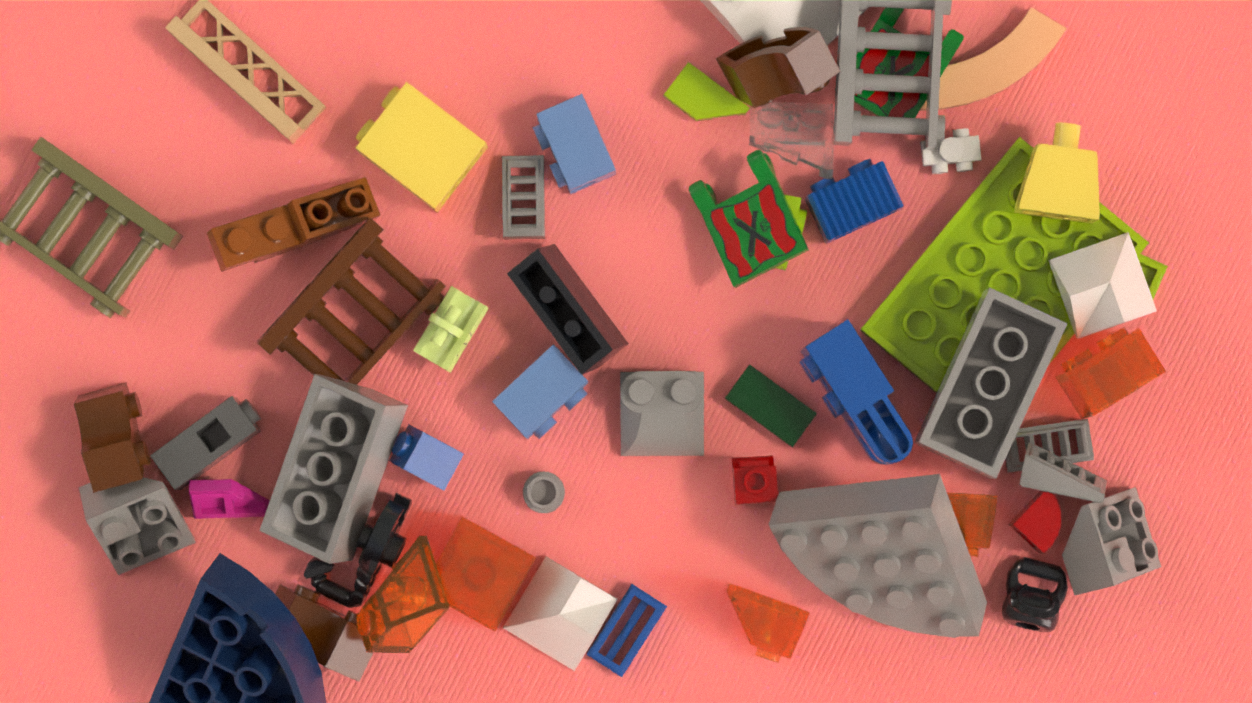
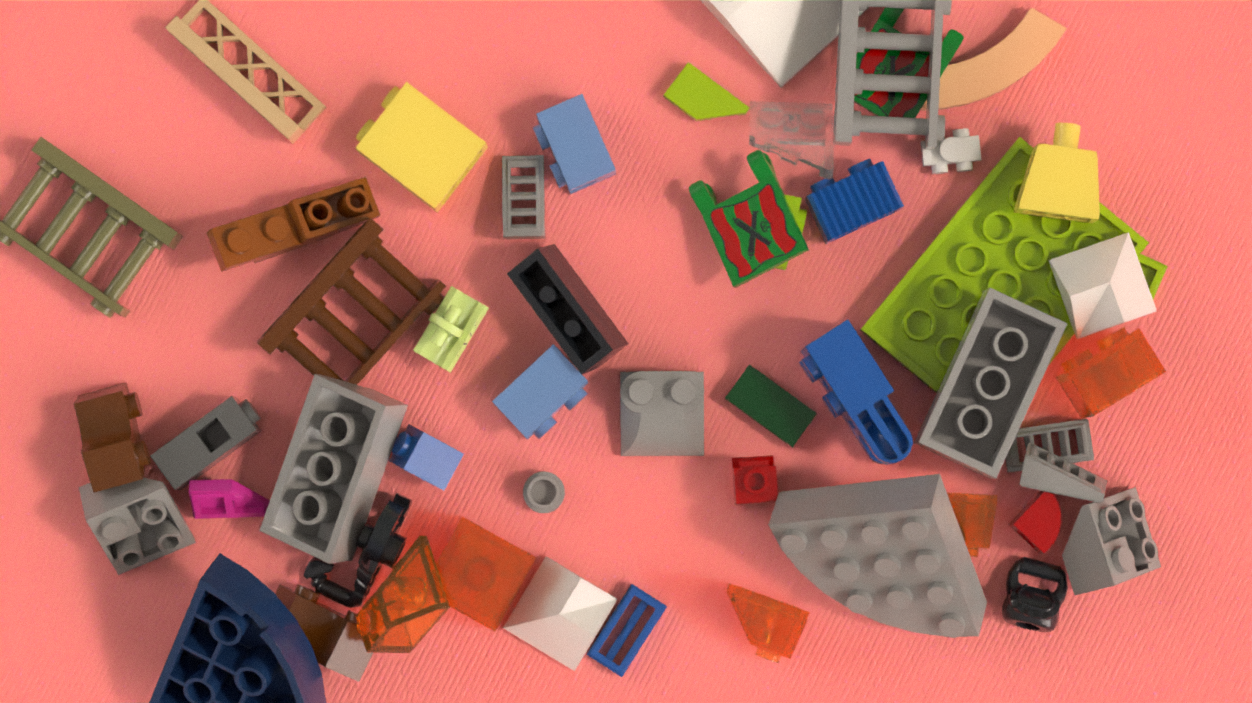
reddish brown brick [716,27,841,108] -> none

